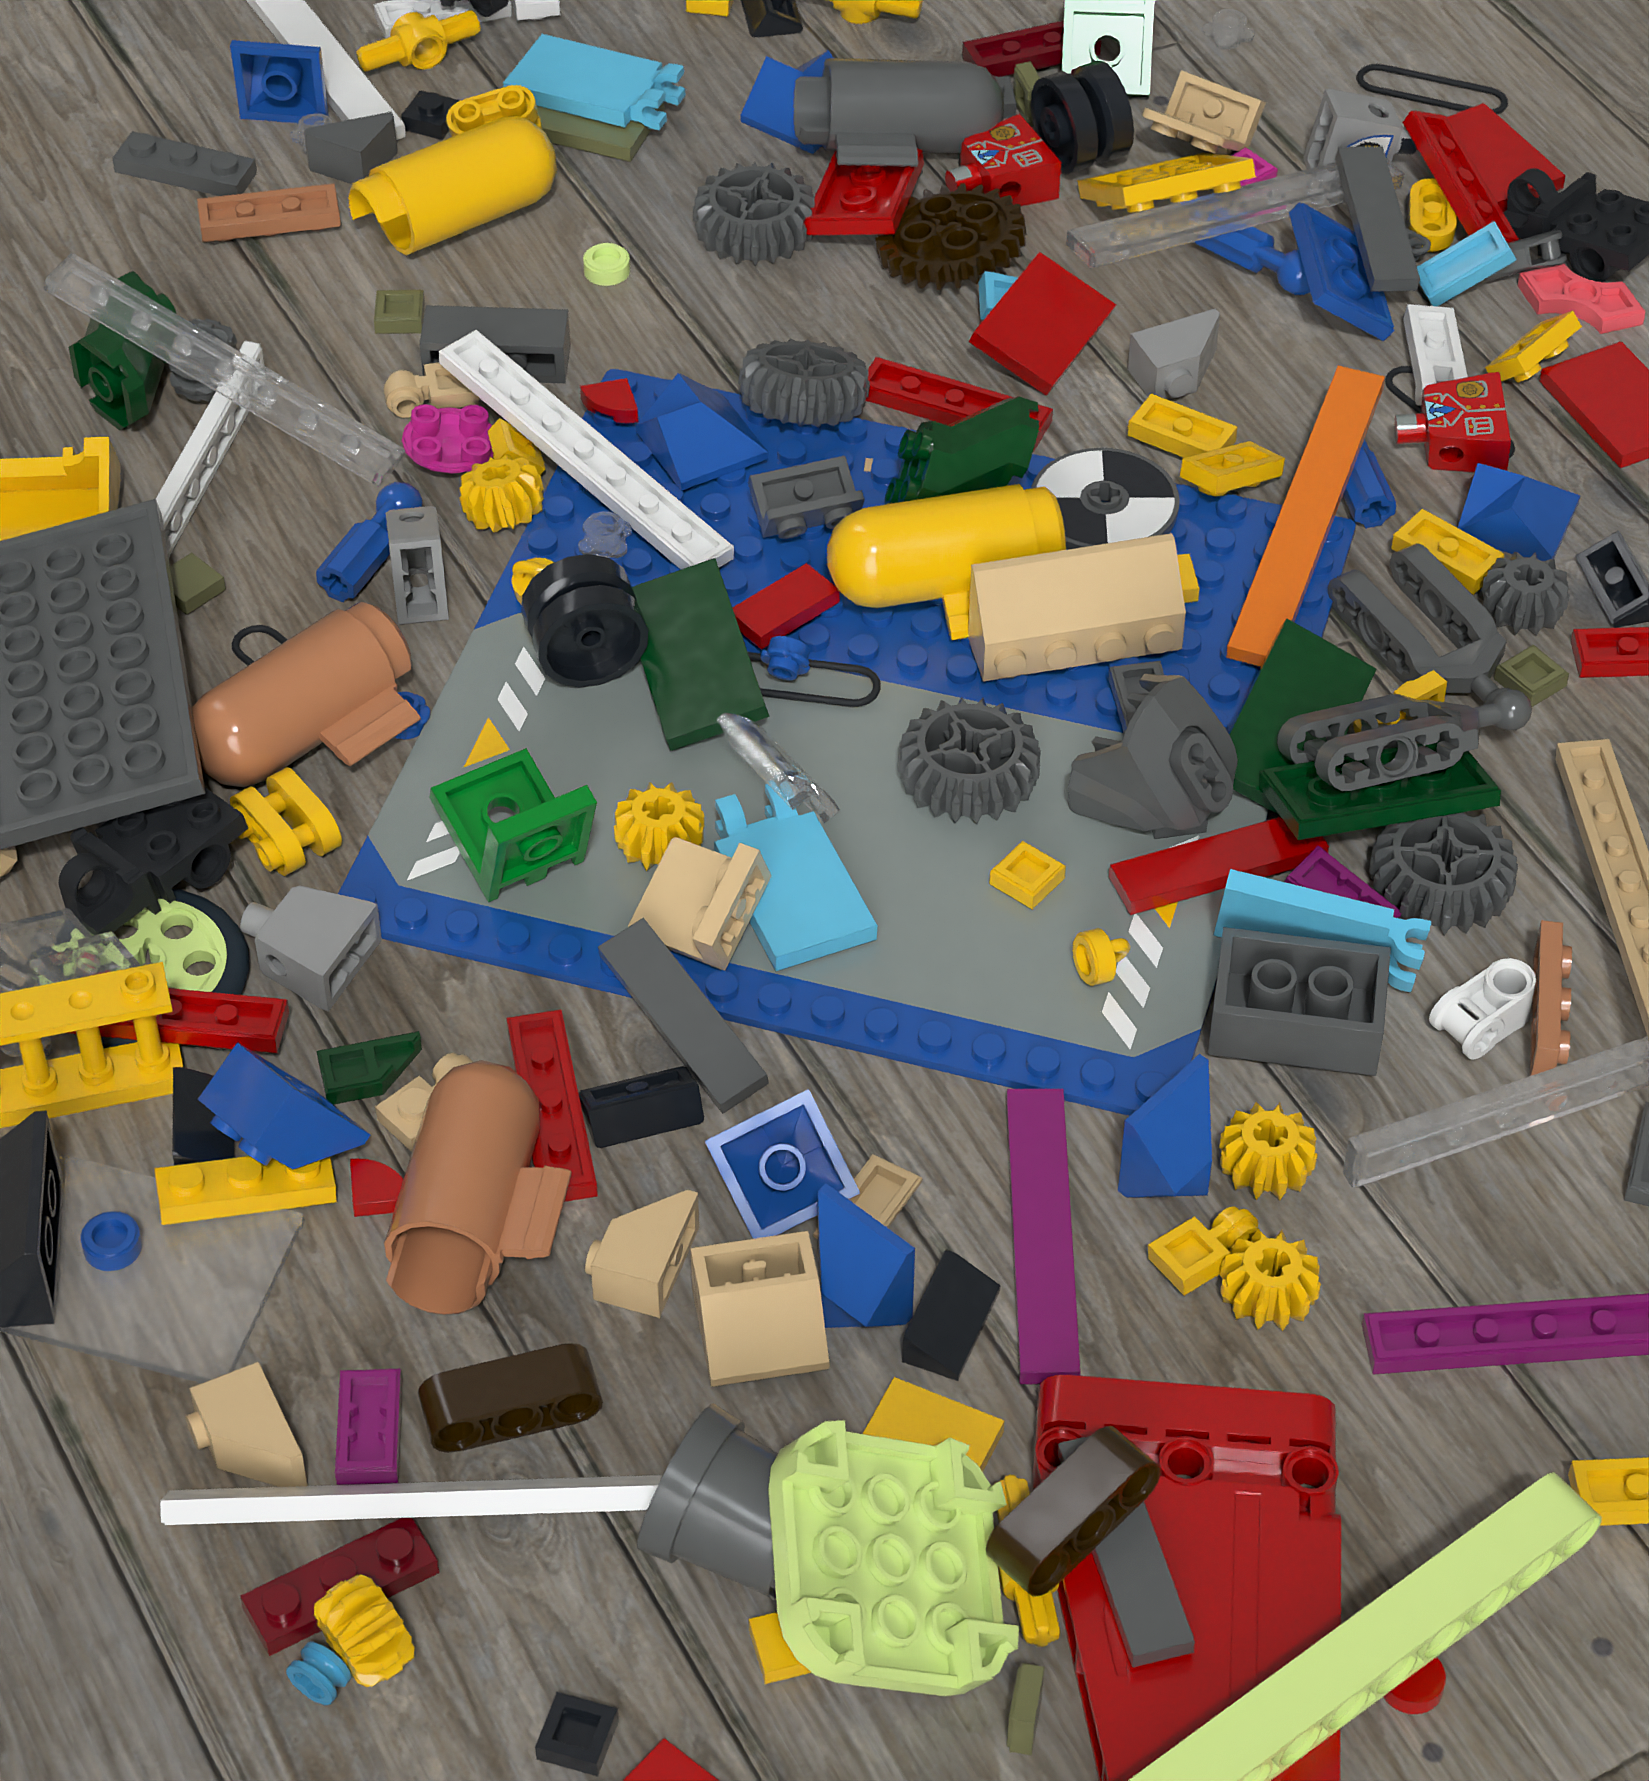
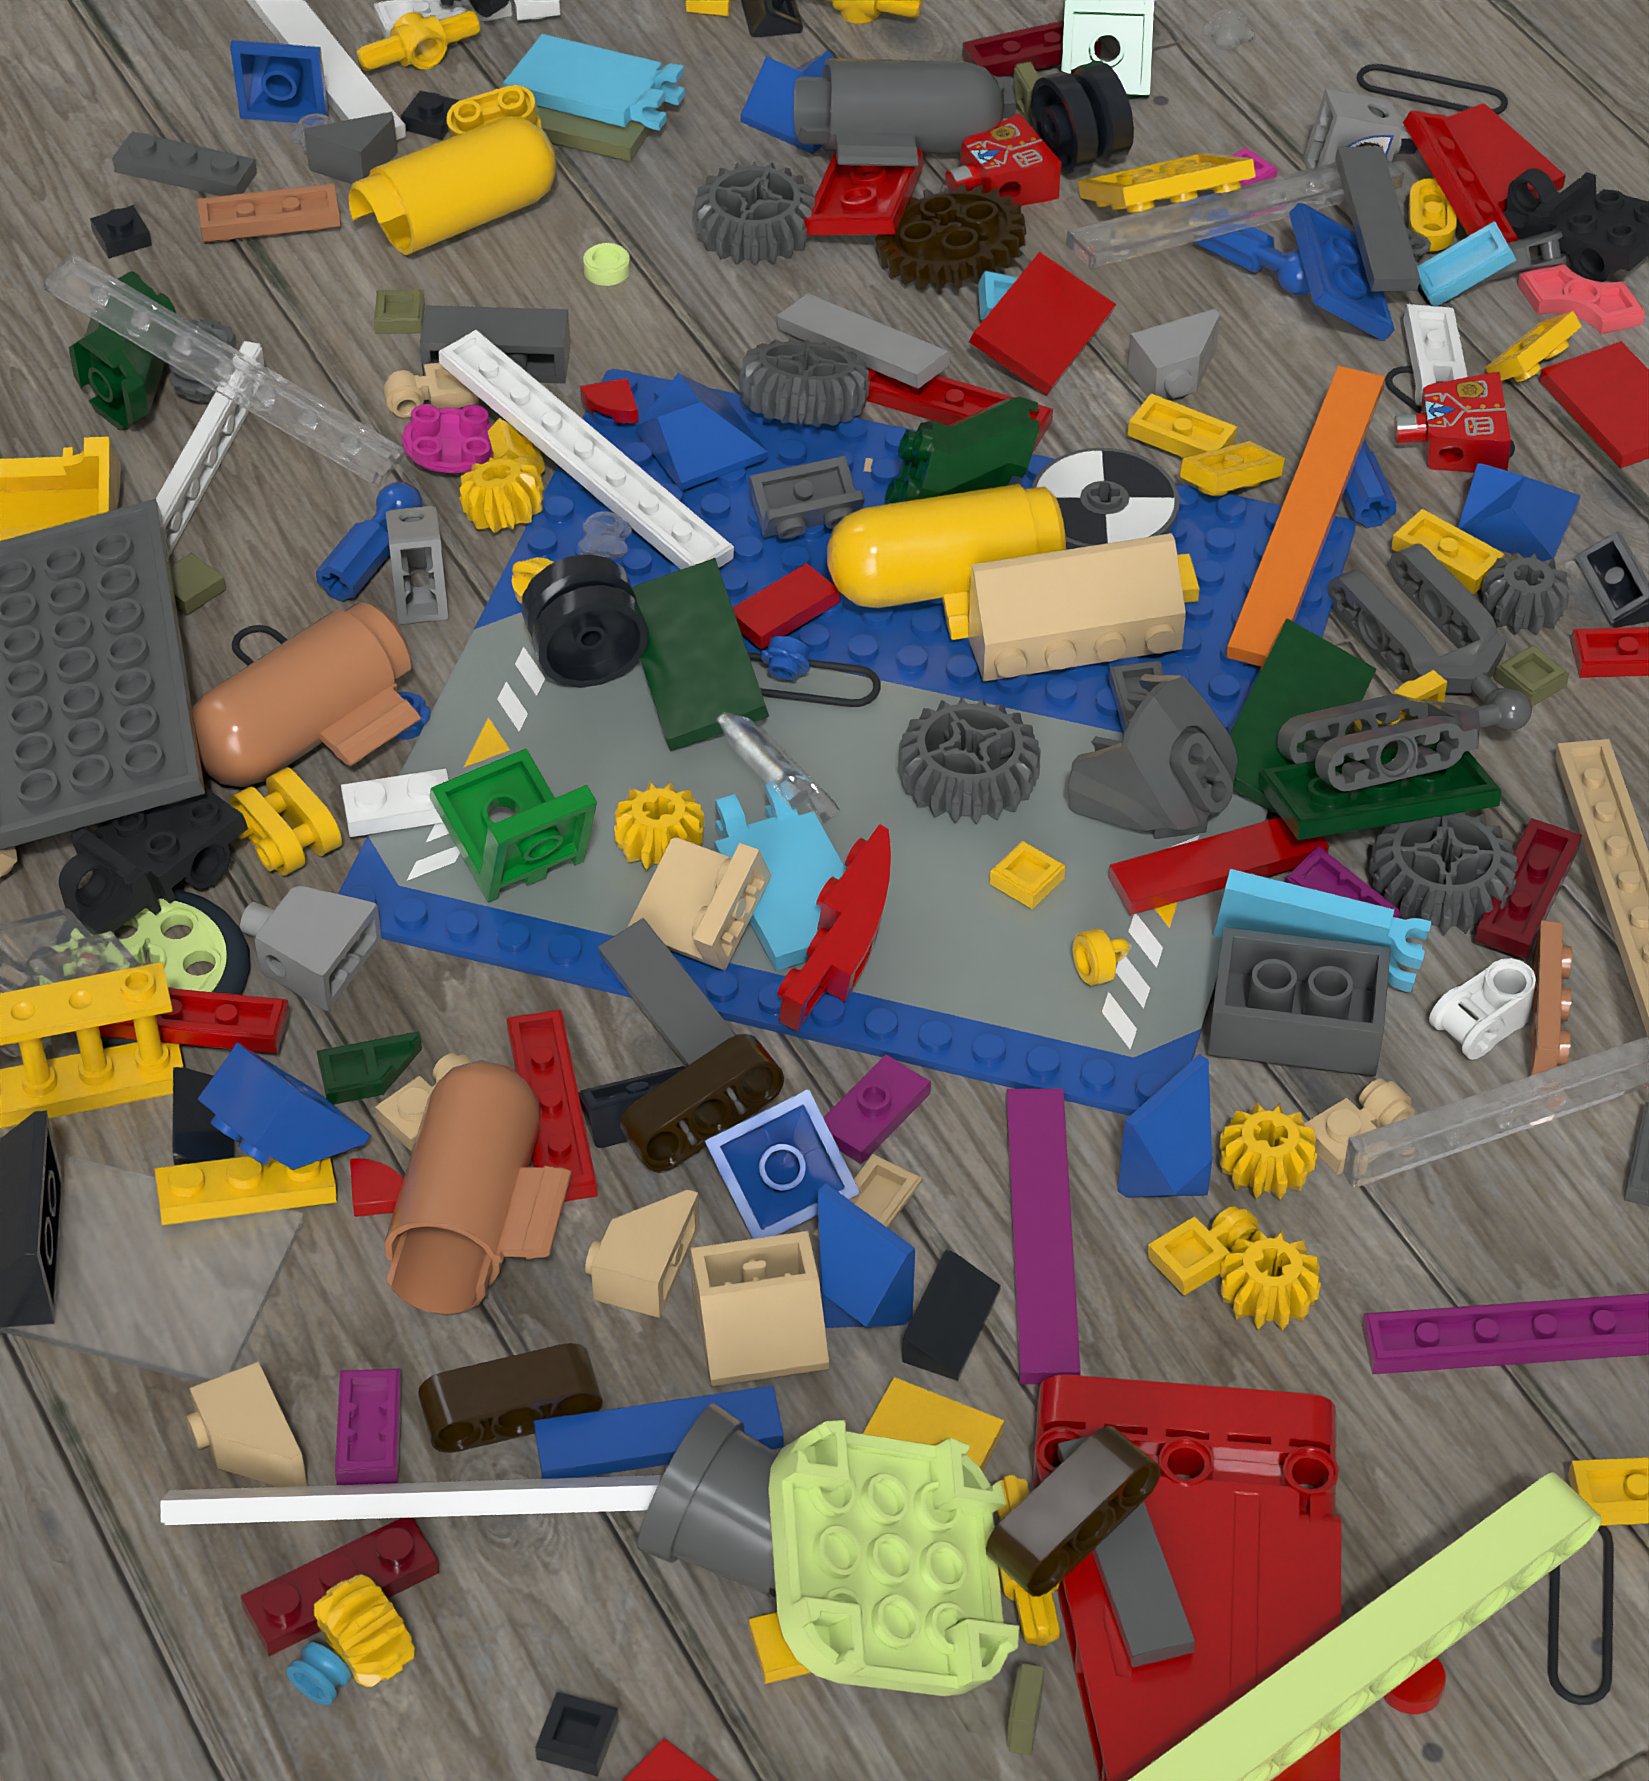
blue tile [80,1211,142,1271] -> none
tan bracket [1142,70,1266,156] -> none
none -> black plate [90,205,152,259]
none -> white plate [341,768,448,837]
none -> blue tile [534,1385,784,1479]
none -> dark brown beam [620,1034,784,1171]
none -> light grey tile [776,294,950,389]
none -> red slope [777,824,891,1032]
none -> magenta plate [823,1054,931,1164]
none -> tan plate [1304,1078,1415,1175]
none -> dark red plate [1475,818,1582,960]
none -> black piece [1548,1525,1614,1705]

